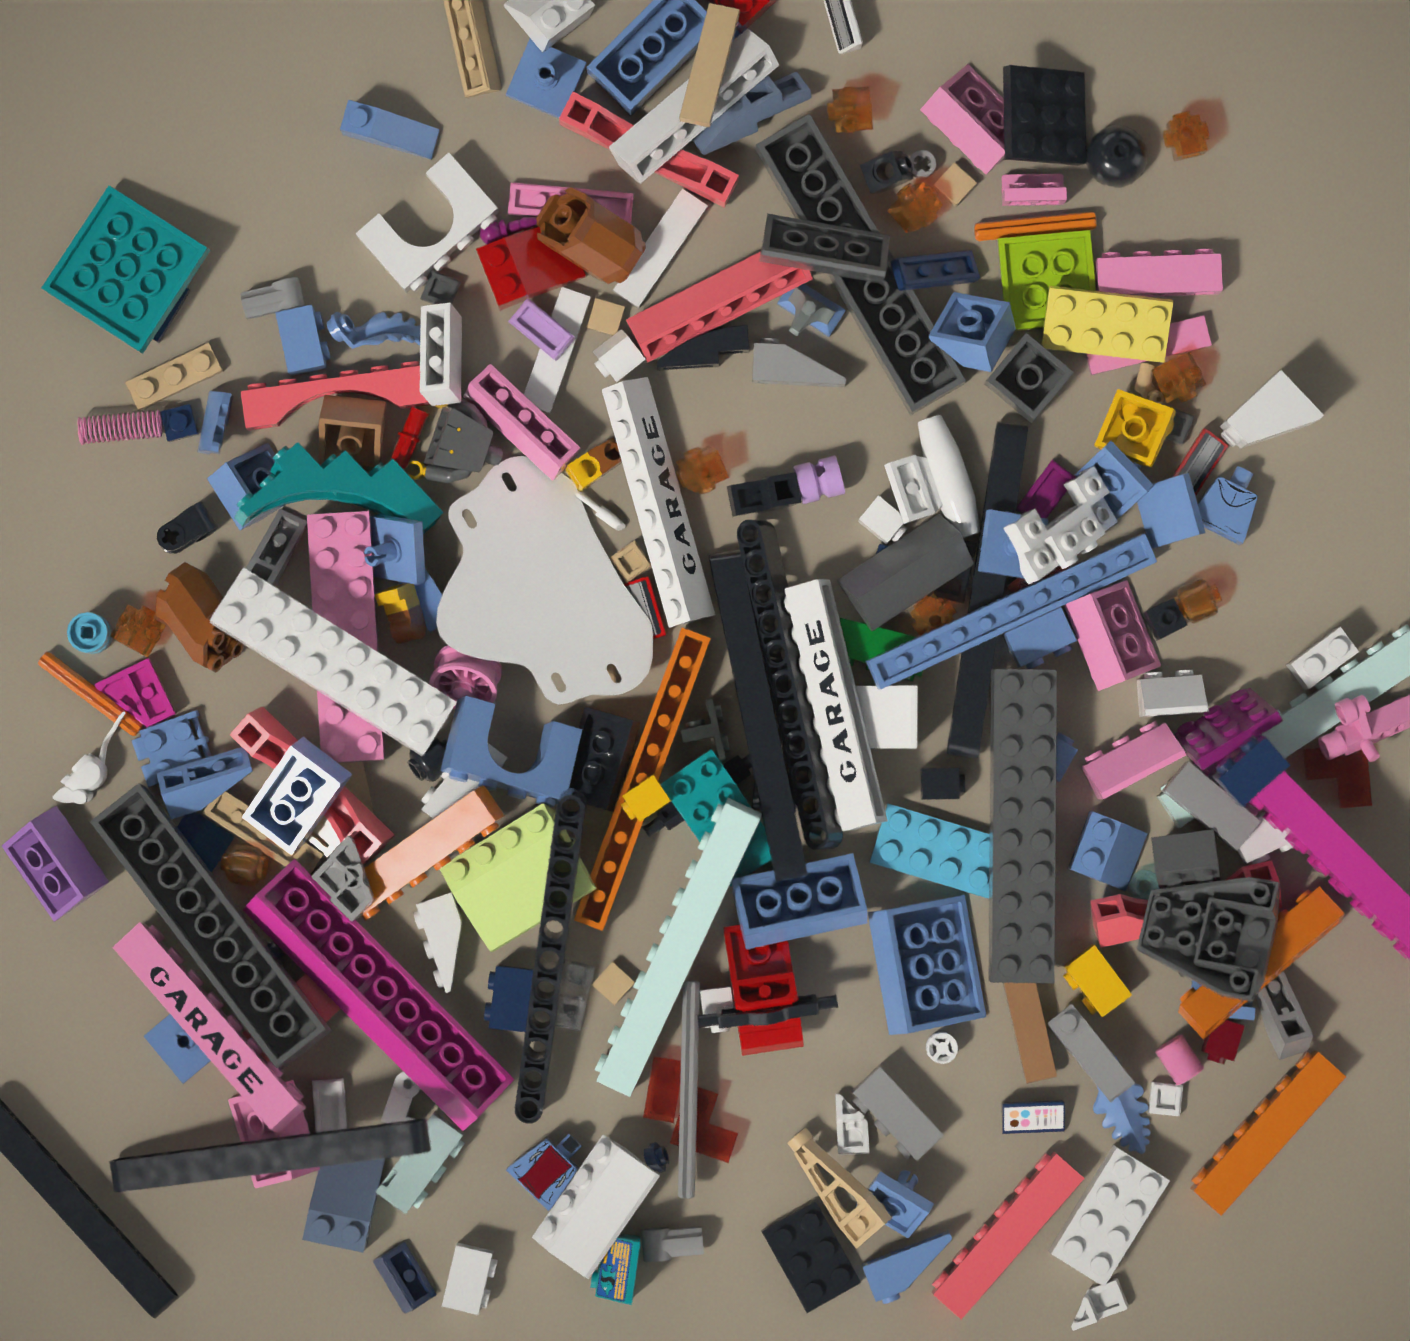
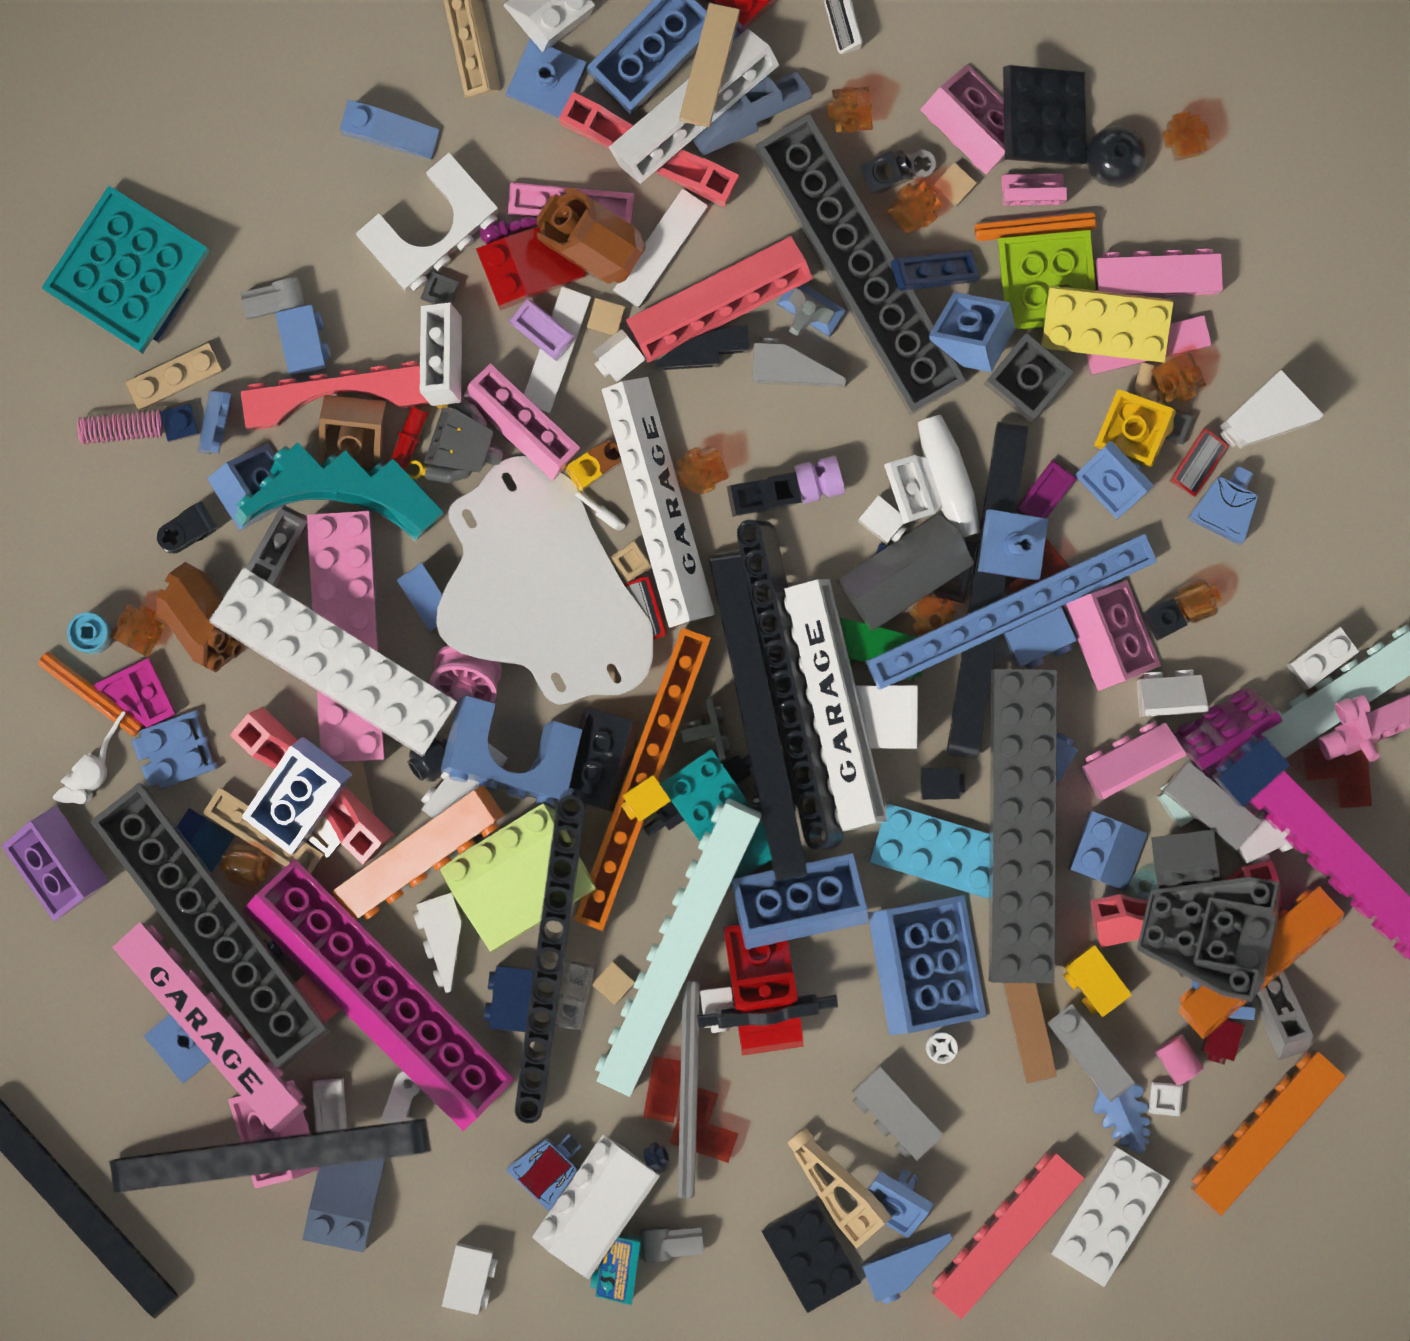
medium blue slope [156,747,253,819] -> none
light grey slope [311,835,374,922] -> none
medium blue plant [327,312,421,349] -> none
medium blue tile [364,514,426,585] -> none
dark blue slope [373,1242,437,1314] -> none
leg [374,583,426,644] -> none
light aqua wedge [376,1112,465,1214] -> none
dark grey slope [759,213,890,283] -> none
white slope [835,1094,869,1155] -> none
slope [1001,1100,1065,1134] -> none
white bracket [1004,466,1118,584] -> none
white slope [1071,1278,1129,1331] -> none
medium blue tile [1137,473,1205,549] -> none

